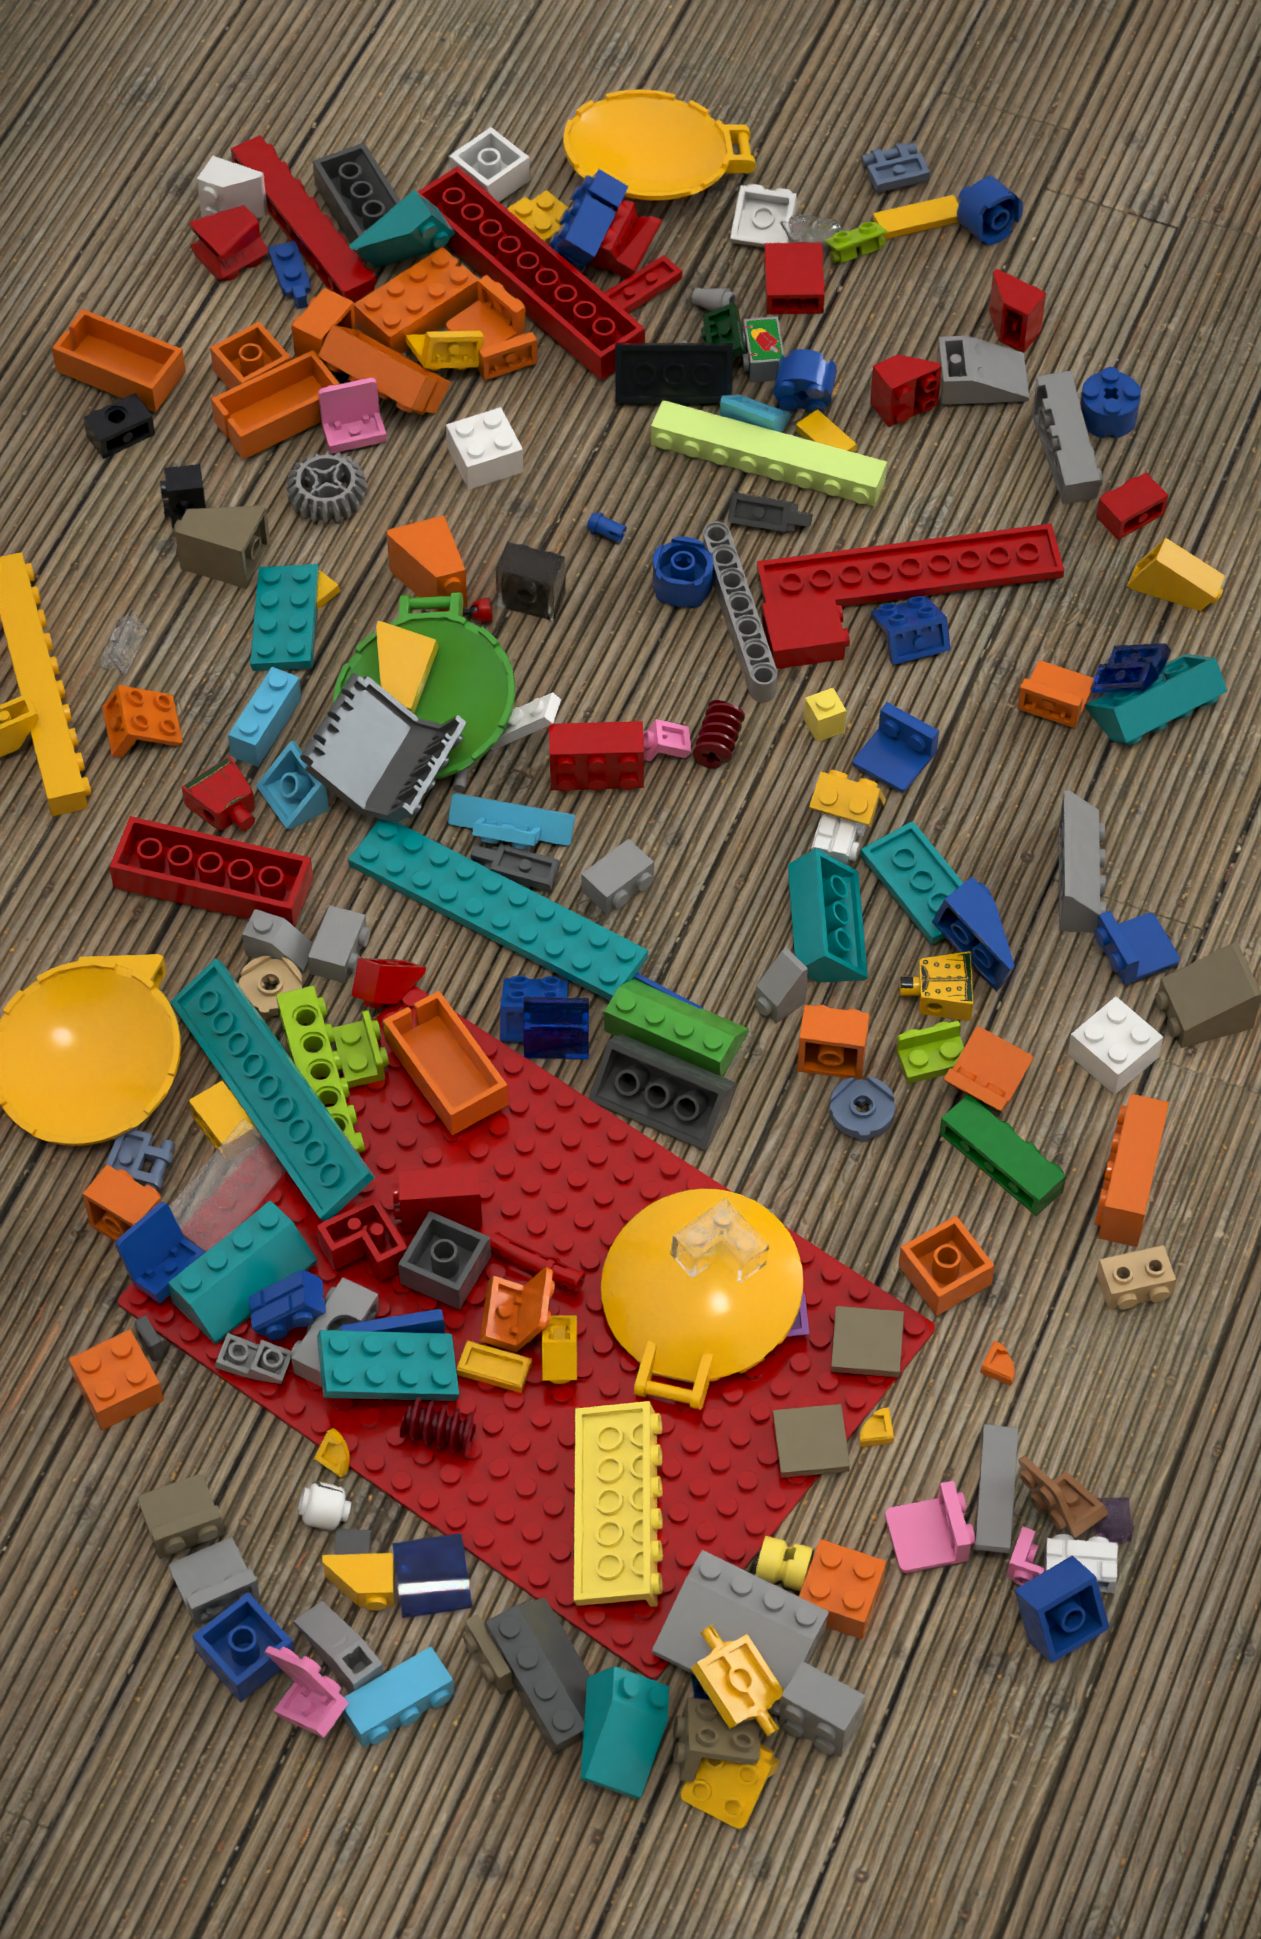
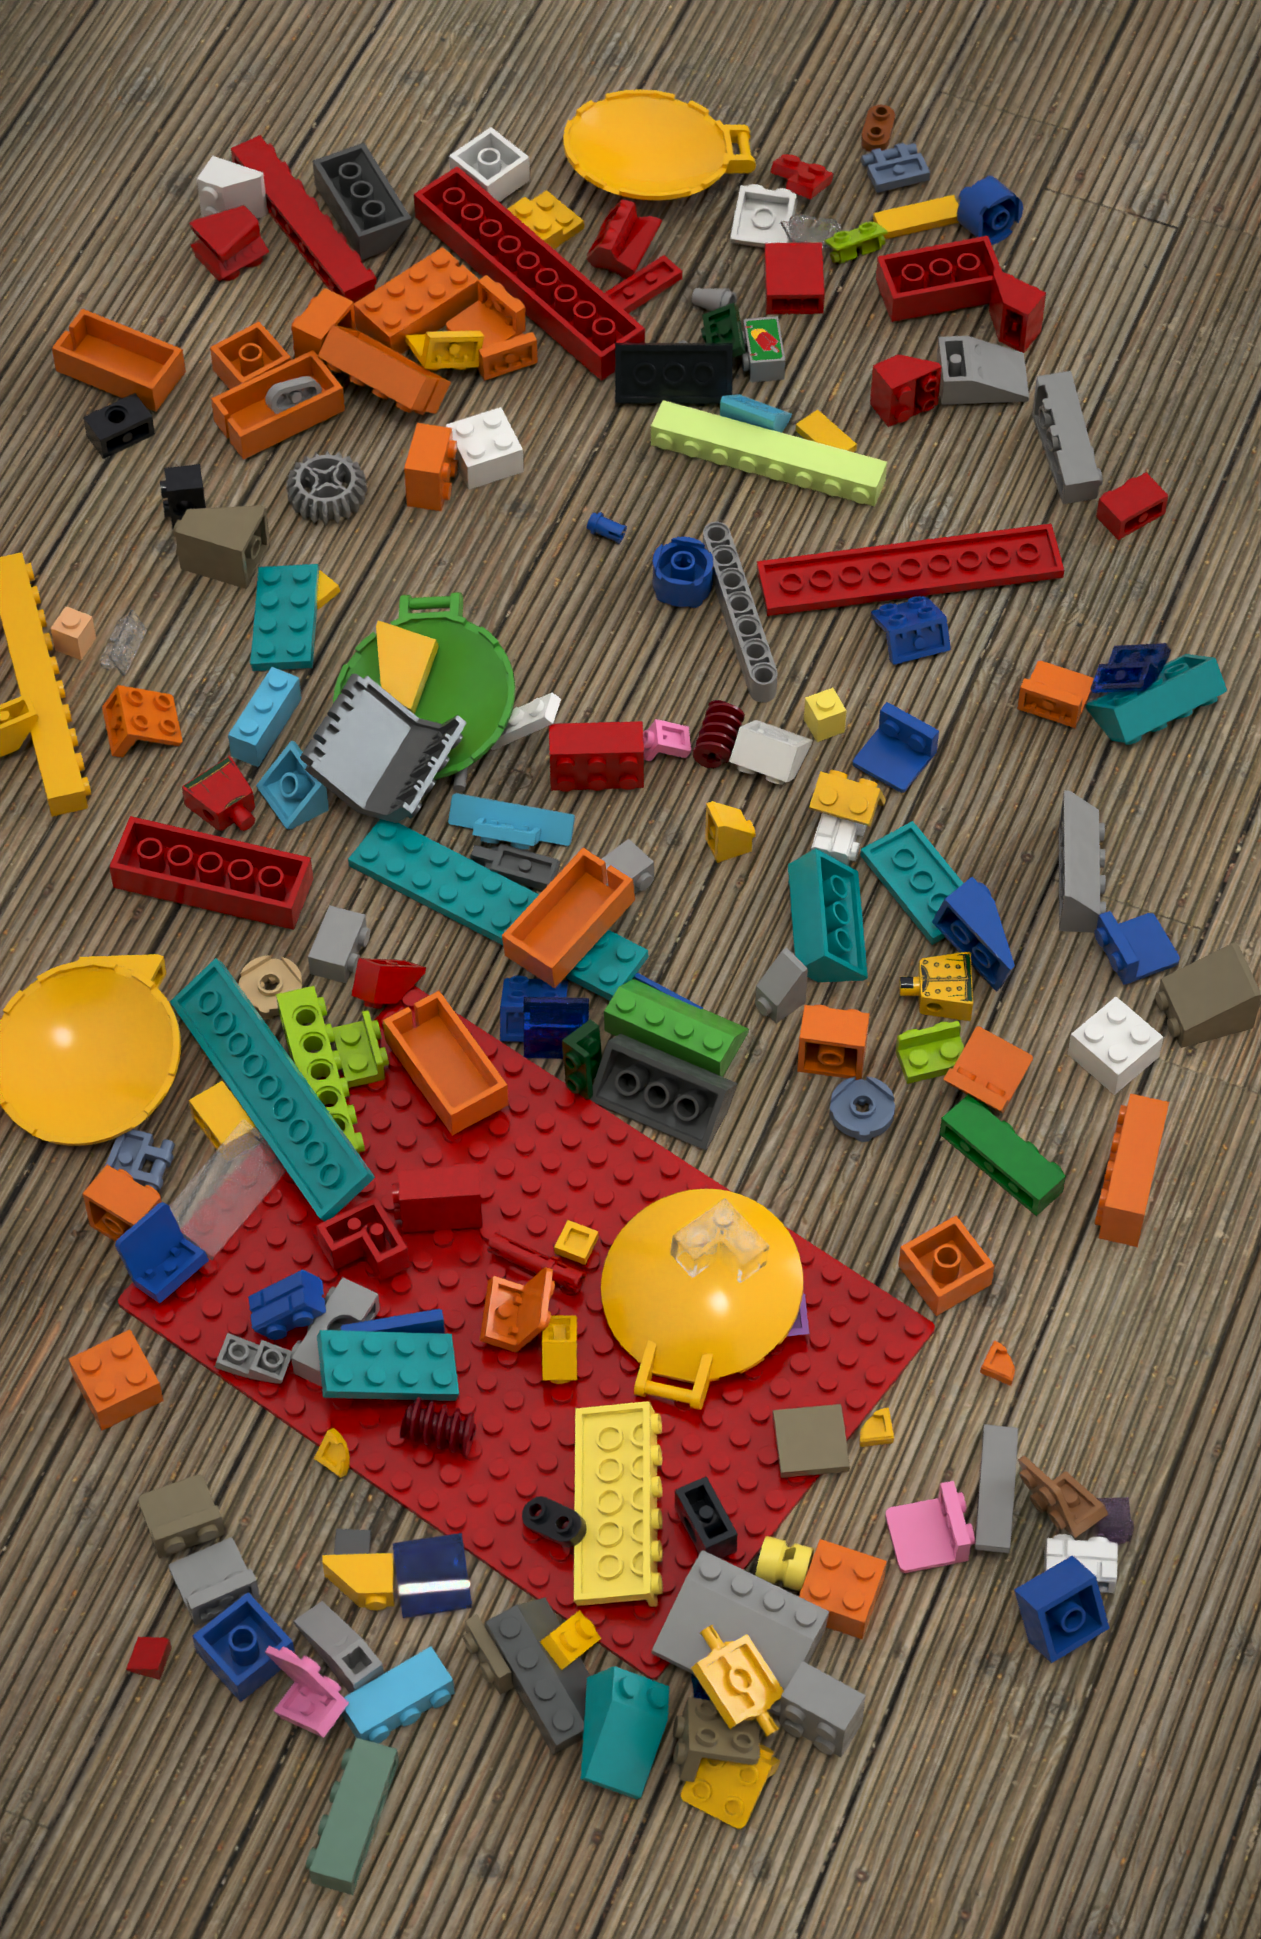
dark grey tile [134,1316,165,1362] -> none
teal slope [168,1200,317,1345] -> none
light grey slope [242,909,313,974] -> none
blue hinge [268,241,311,309] -> none
white head [298,1481,351,1531] -> none
bright pink bracket [318,378,387,454] -> none
teal slope [349,190,455,268] -> none
orange slope [386,515,468,612] -> none
dark grey brick [398,1211,491,1310] -> none
red hinge [421,597,493,623] -> none
yellow tile [456,1340,532,1393] -> none
clear smoke brick [495,542,566,621] -> none
blue piece [548,169,629,272] -> none
dark grey hinge [727,492,813,532] -> none
red brick [761,593,850,669] -> none
blue brick [773,349,837,414] -> none
dark tan tile [831,1306,904,1377] -> none
bright pink bracket [1006,1526,1045,1586] -> none
blue brick [1080,367,1141,438] -> none
tan brick [1096,1245,1176,1310] -> none
yellow slope [1127,537,1225,611] -> none
none -> light nougat brick [51,606,96,661]
none -> red slope [126,1637,172,1680]
none -> light grey plate [265,376,322,414]
none -> sand green brick [306,1737,399,1895]
none -> orange brick [404,423,458,511]
none -> orange piece [502,848,635,988]
none -> black plate [522,1496,587,1547]
none -> yellow plate [540,1610,601,1670]
none -> yellow plate [554,1220,599,1265]
none -> dark green bracket [562,1019,602,1100]
none -> black brick [675,1476,738,1559]
none -> yellow slope [705,801,756,863]
none -> white slope [729,720,813,785]
none -> red plate [770,154,834,199]
none -> dark orange plate [861,105,895,152]
none -> red brick [876,236,1002,322]

